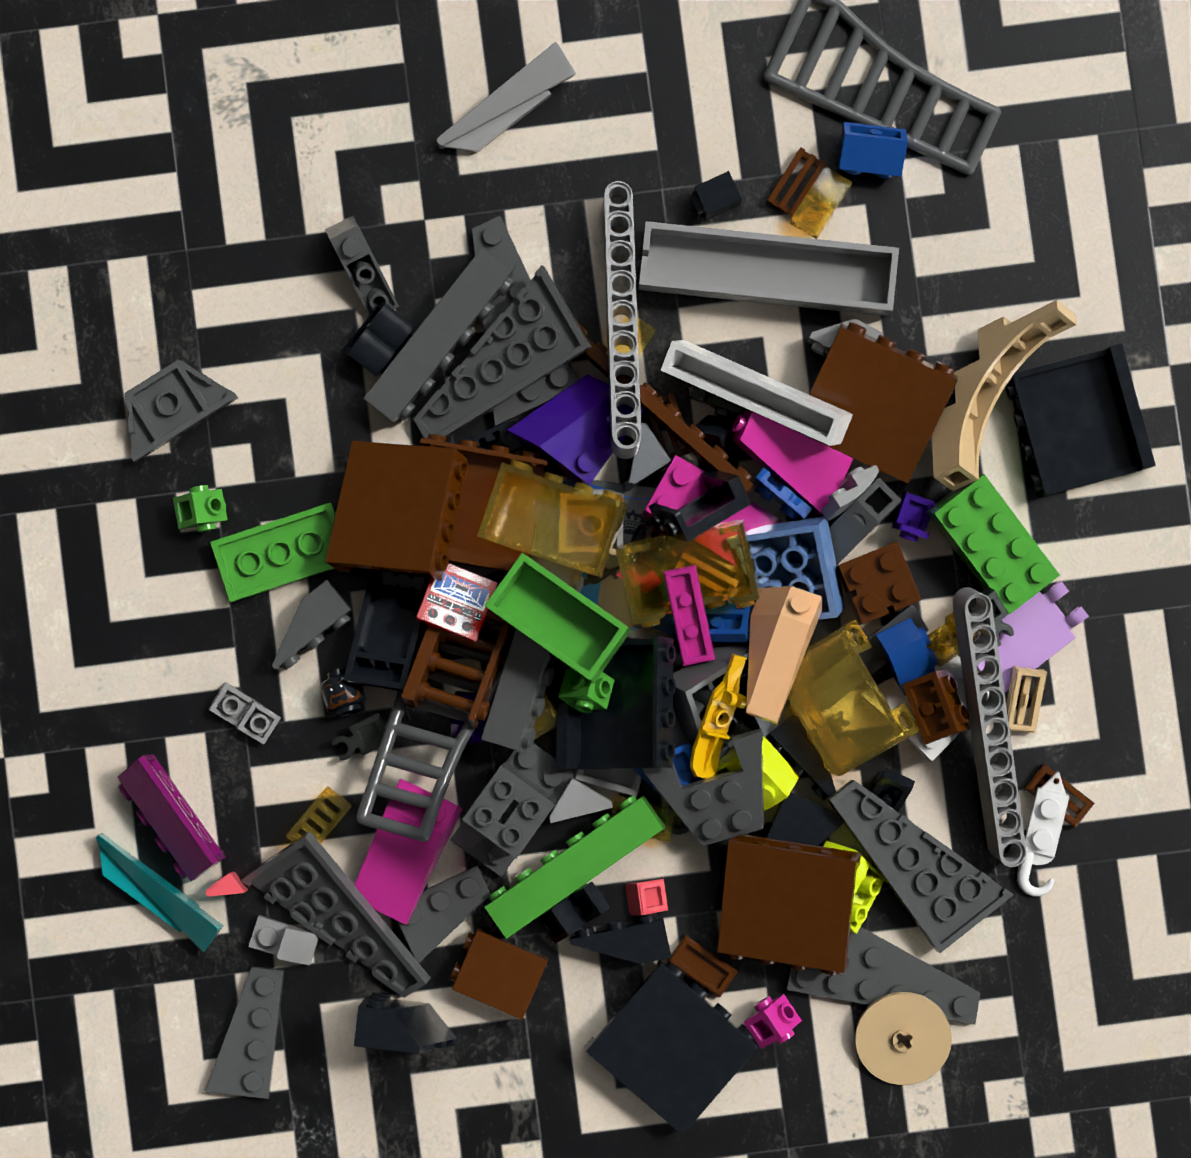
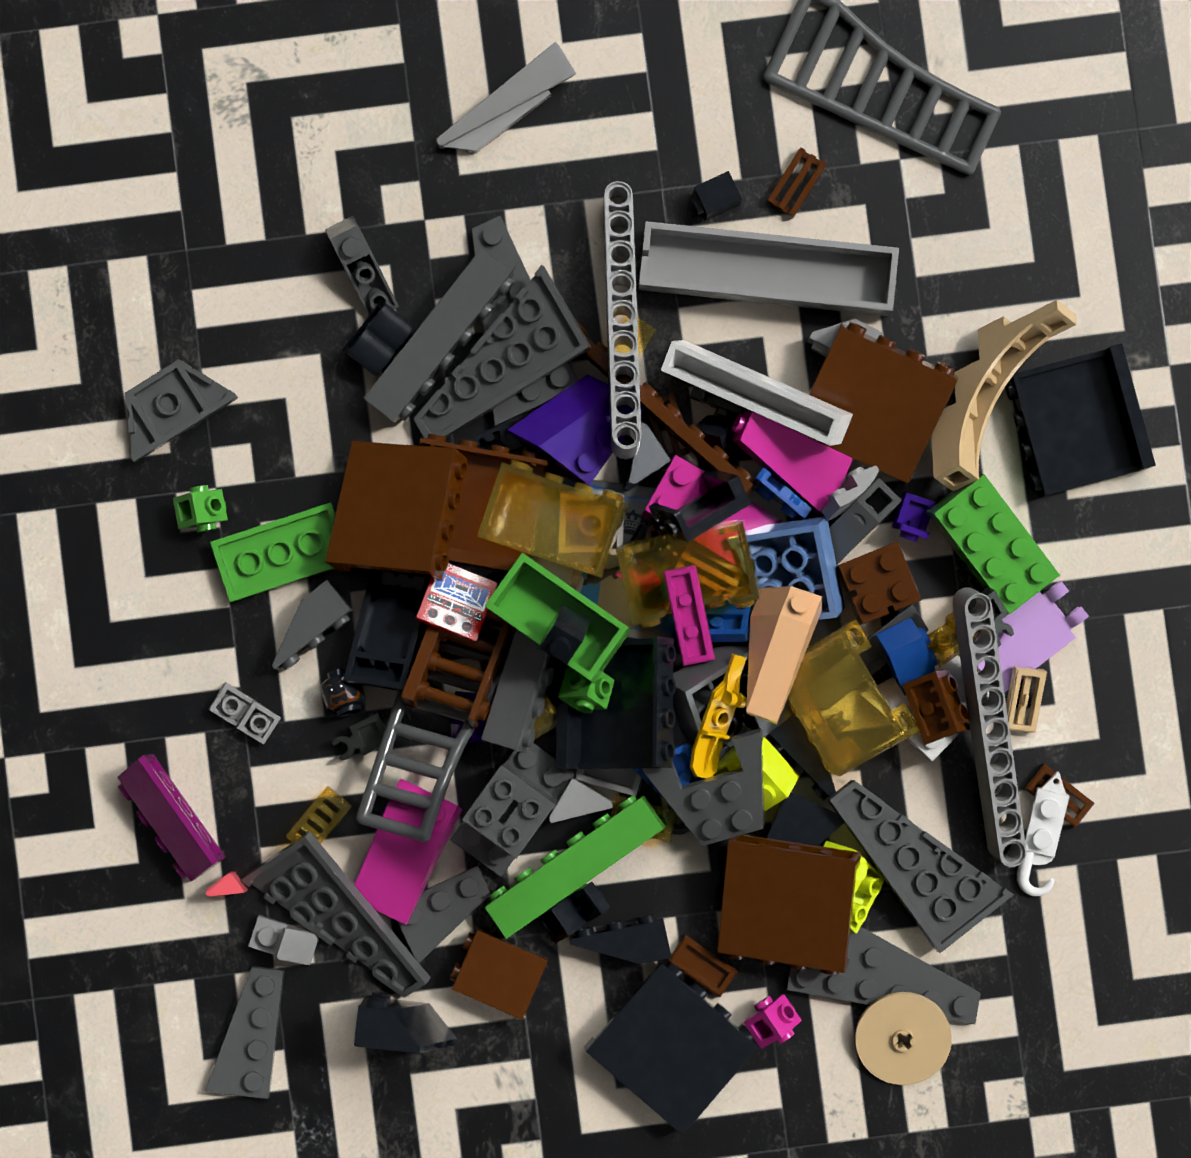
teal wedge [96,833,224,952] -> none
coral slope [625,879,668,916] -> none
clear yellow slope [790,166,852,239] -> none
blue brick [837,122,908,178] -> none
black slope [870,768,915,812] -> none
none -> black brick [539,605,590,664]

